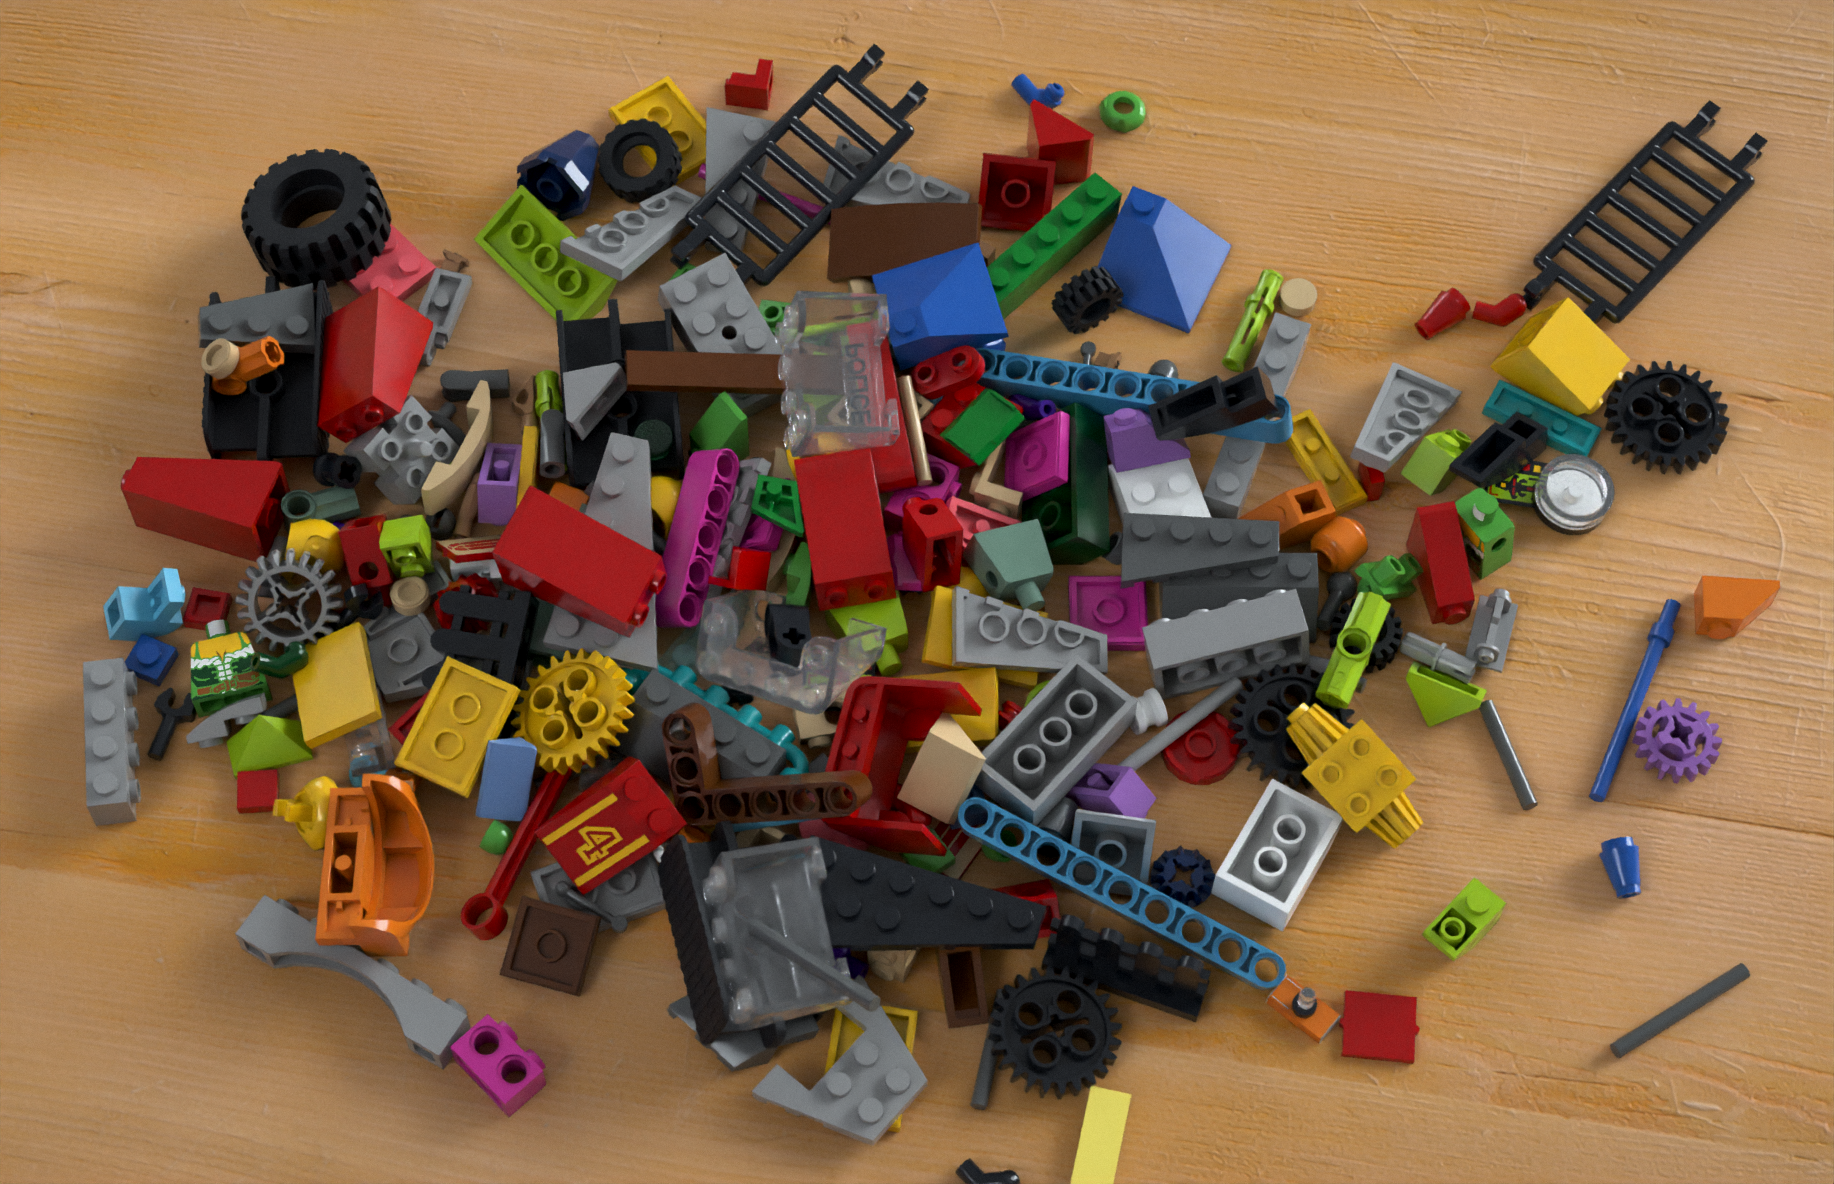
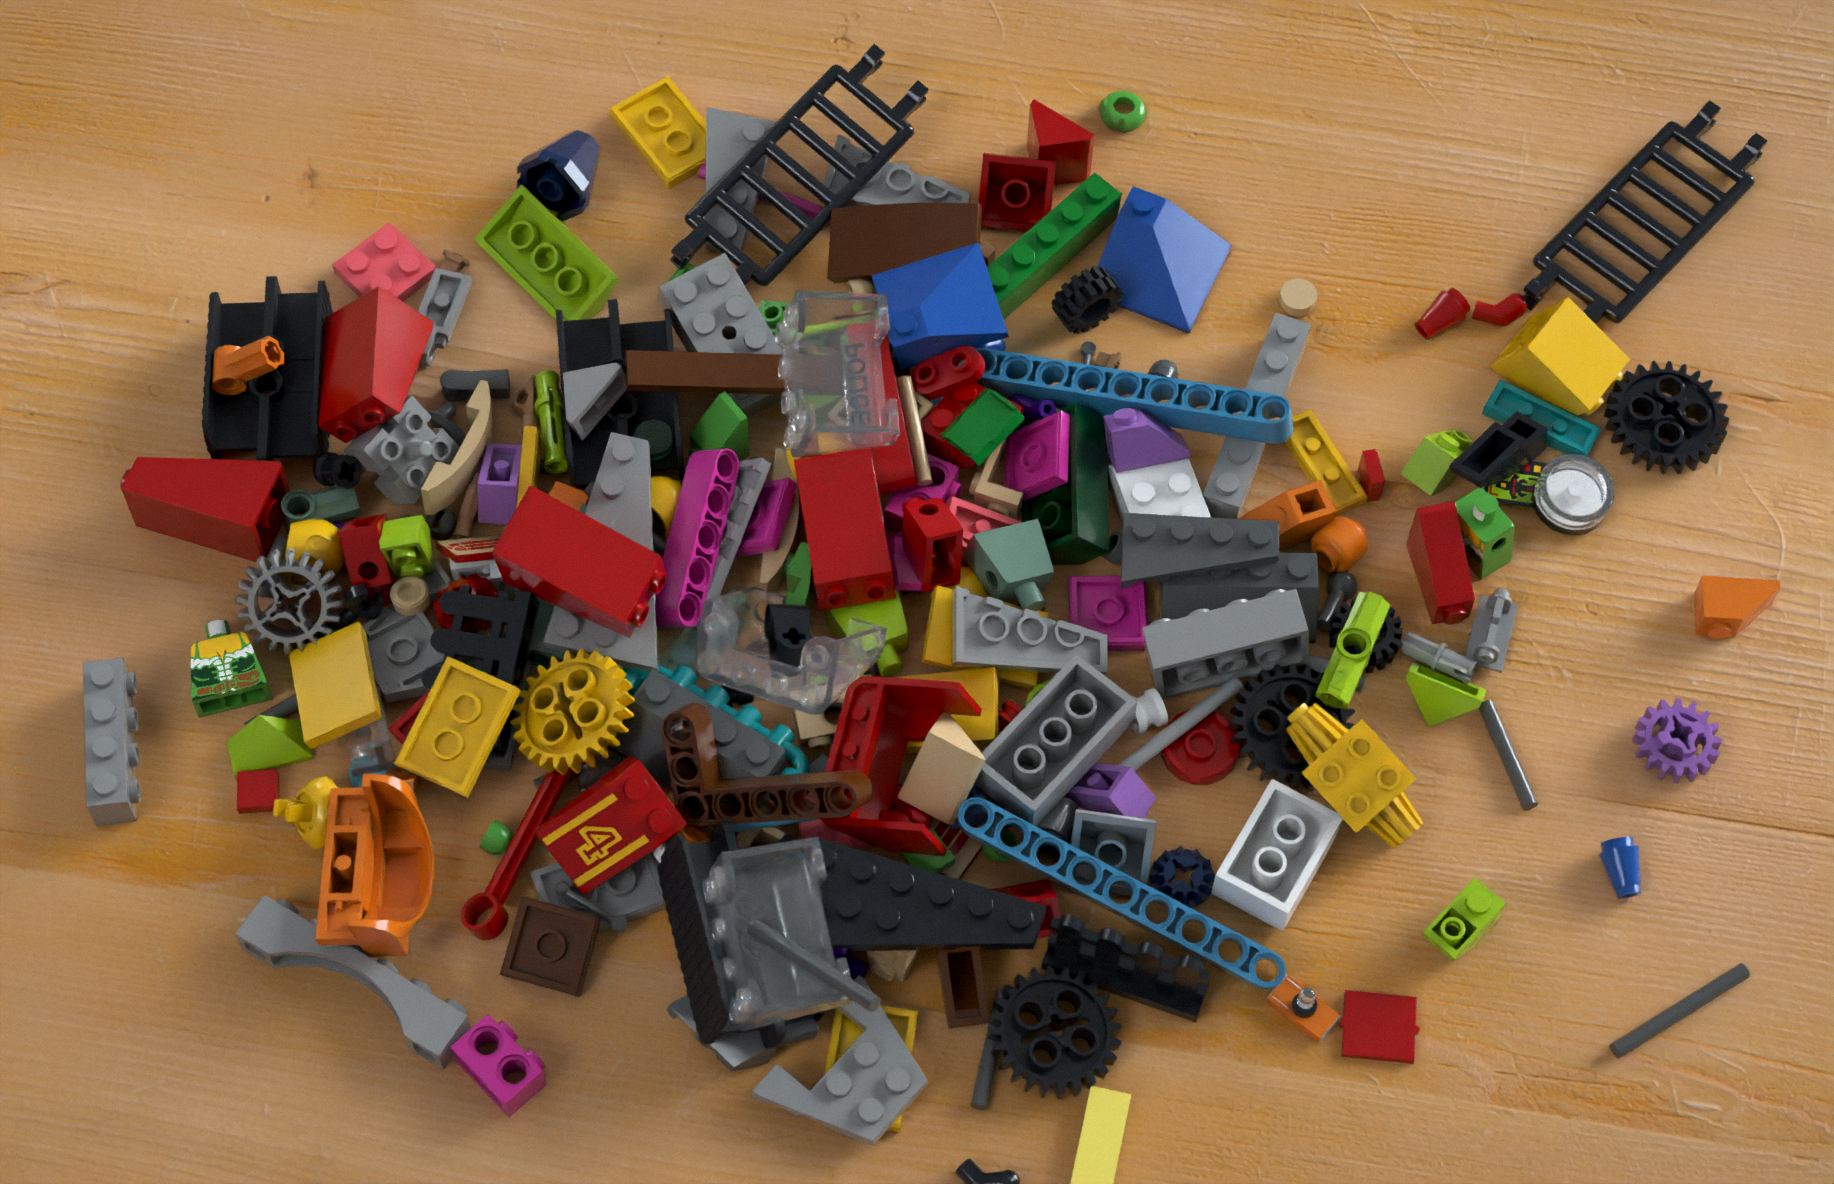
medium azure brick [103,568,185,641] -> none
blue plate [125,634,179,687] -> none
black bar [147,687,197,761] -> none
red tile [183,587,233,631] -> none
light grey slope [186,693,268,748] -> none
dark grey wing [198,283,316,354] -> none
tan tile [201,338,240,379] -> none
black tyre [241,149,392,290] -> none
dark green arm [250,641,309,679] -> none
medium blue slope [475,737,537,821] -> none
dark grey bar [540,409,565,478] -> none
light grey wing [560,186,701,282] -> none
black tyre [597,118,682,204] -> none
red panel [708,546,772,591] -> none
red panel [725,59,774,110] -> none
green piece [751,474,804,537] -> none
blue arm [1011,74,1064,109] -> none
black slope [1148,366,1279,441] -> none
lime pin [1222,269,1283,372] -> none
light grey wing [1350,362,1462,473] -> none
bright green hips [1354,553,1424,601] -> none
blue bar [1589,599,1681,802] -> none

